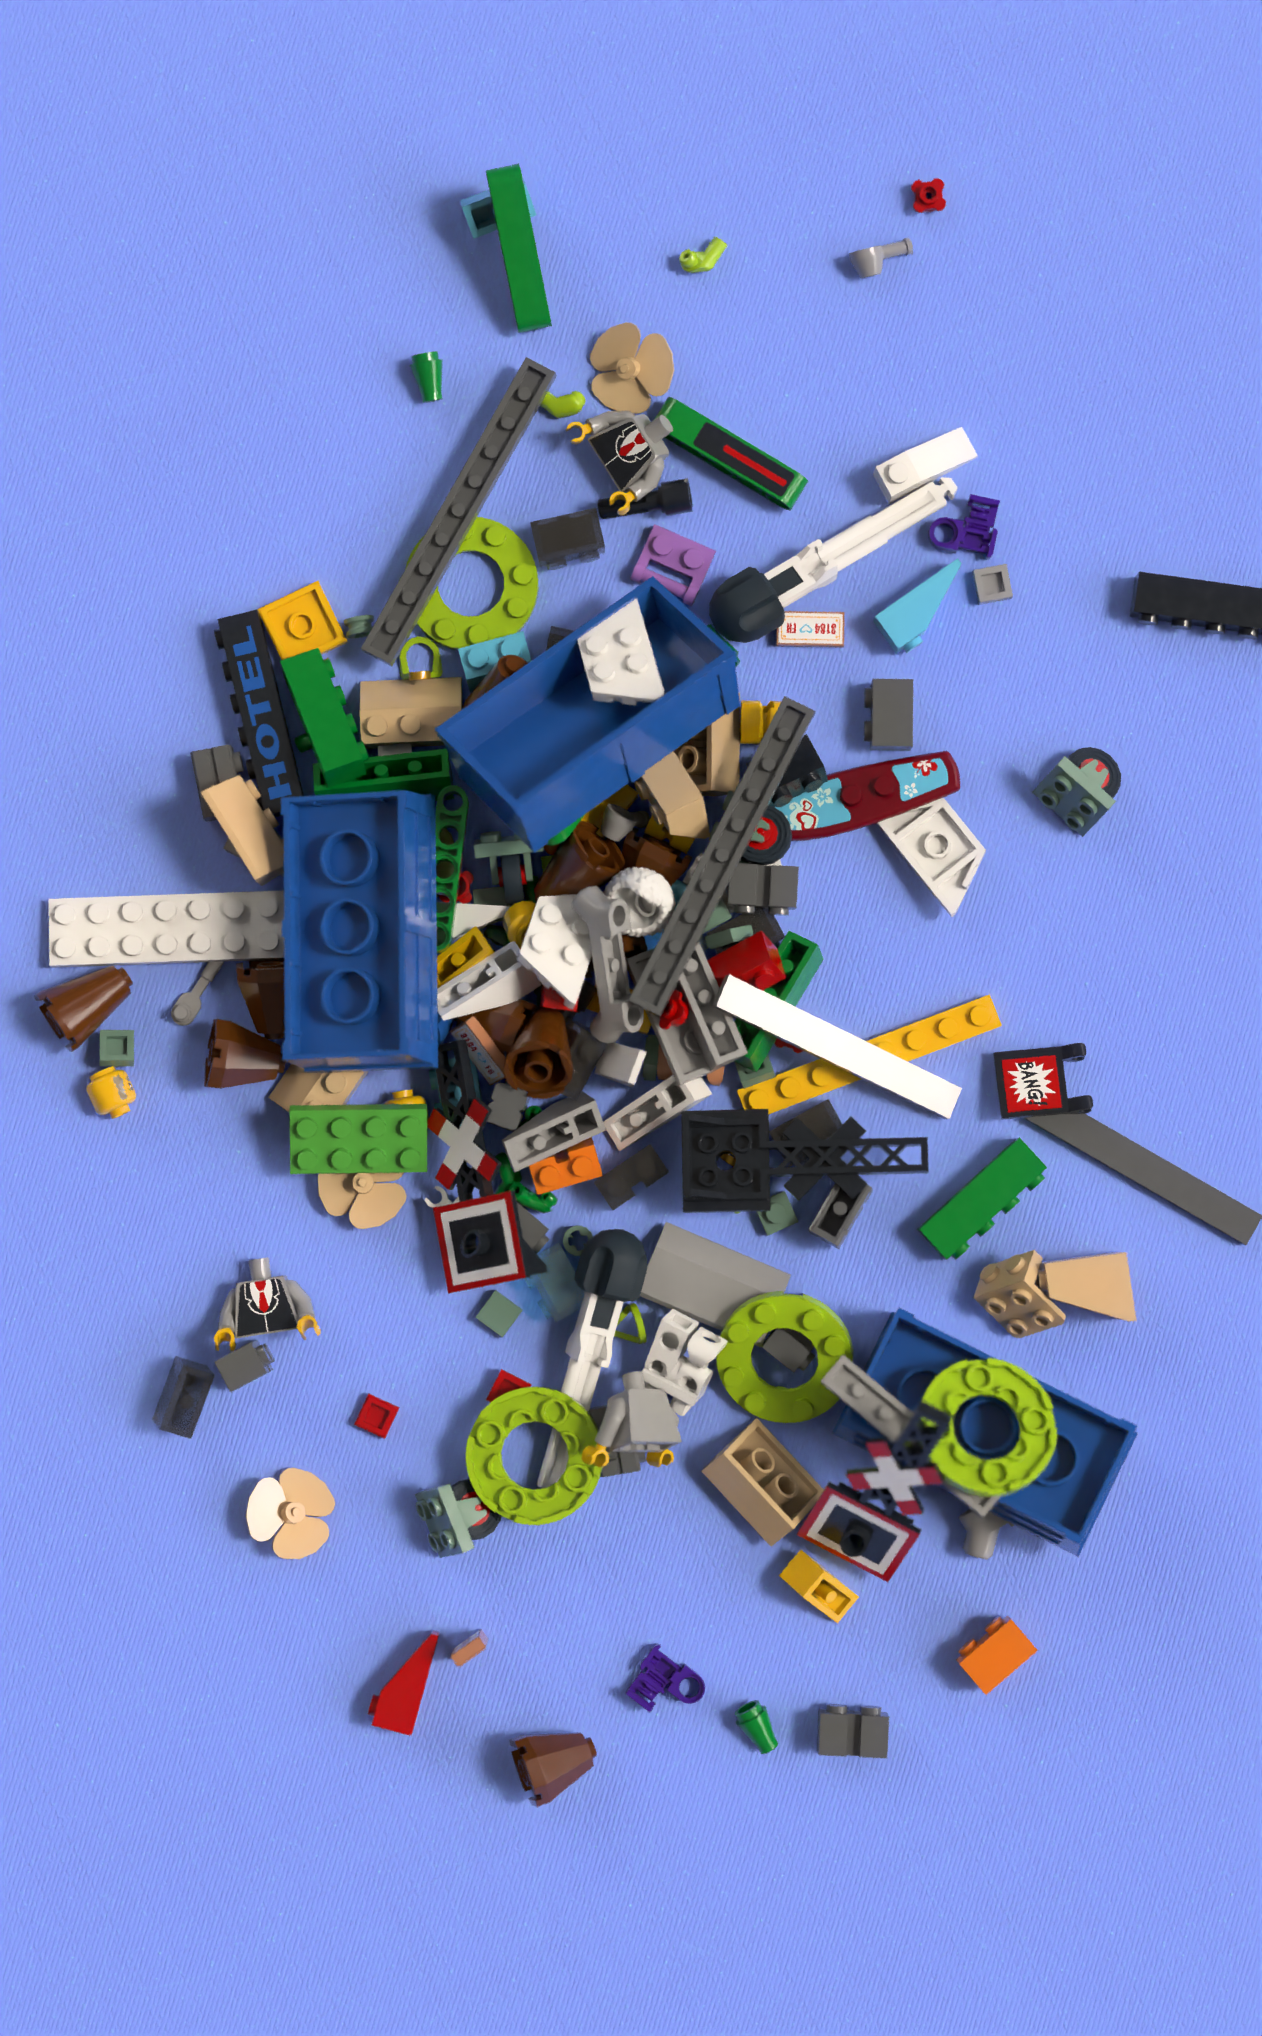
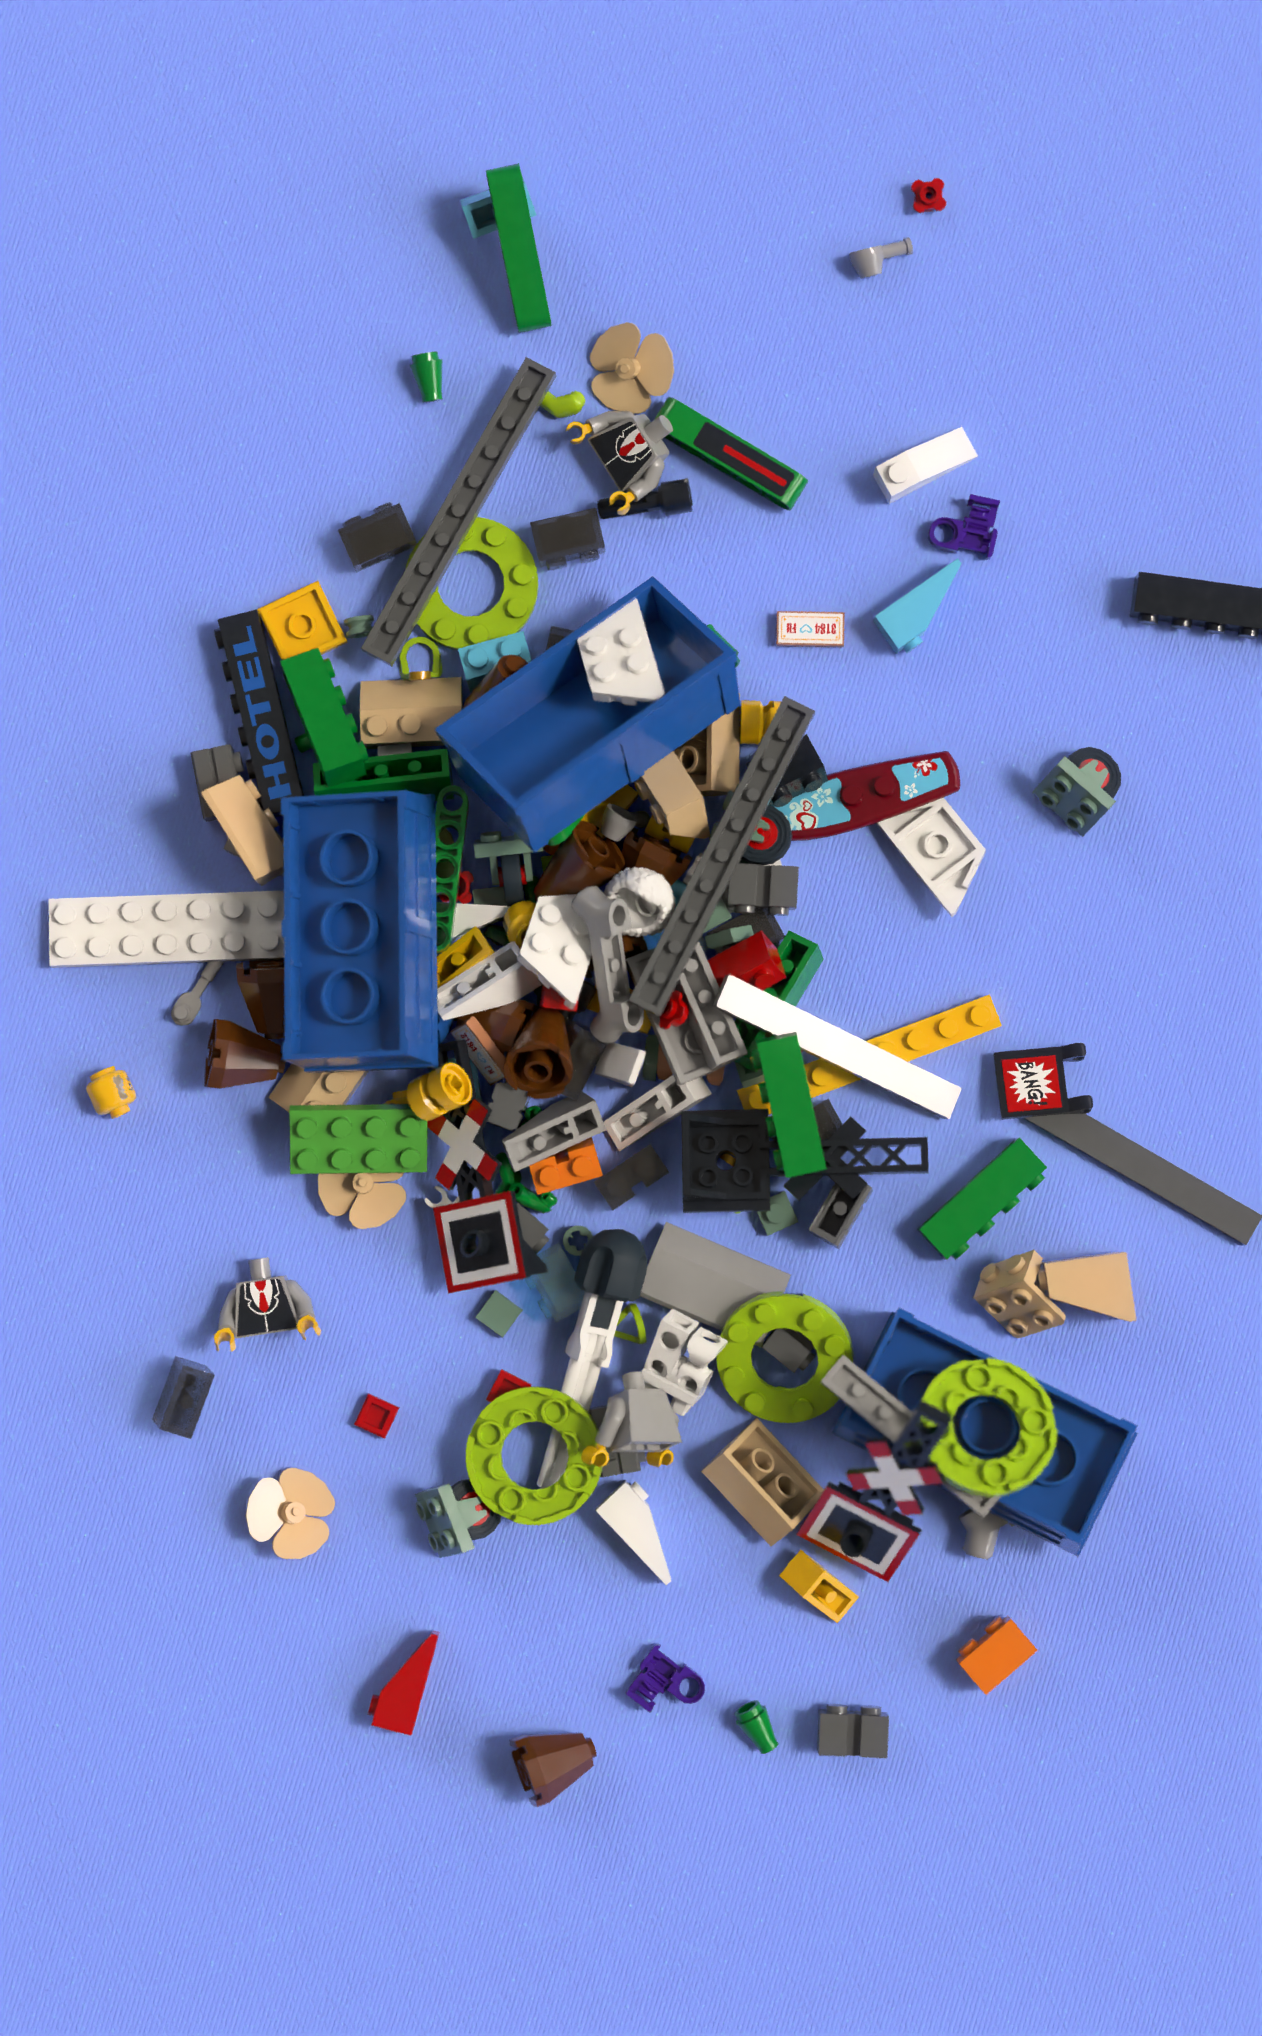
reddish brown cone [34,965,133,1052] -> none
sand green plate [99,1030,134,1066] -> none
dark grey brick [215,1340,275,1392] -> none
nougat tile [450,1629,488,1666] -> none
medium lavender plate [630,524,716,606] -> none
lime arm [679,236,728,273] -> none
piece [709,477,958,643] -> none
dark grey brick [864,679,913,751] -> none
light grey tile [972,564,1013,605] -> none
none -> clear smoke brick [338,502,417,573]
none -> yellow wheel [406,1063,472,1121]
none -> white slope [596,1480,671,1586]
none -> green brick [751,1032,826,1178]

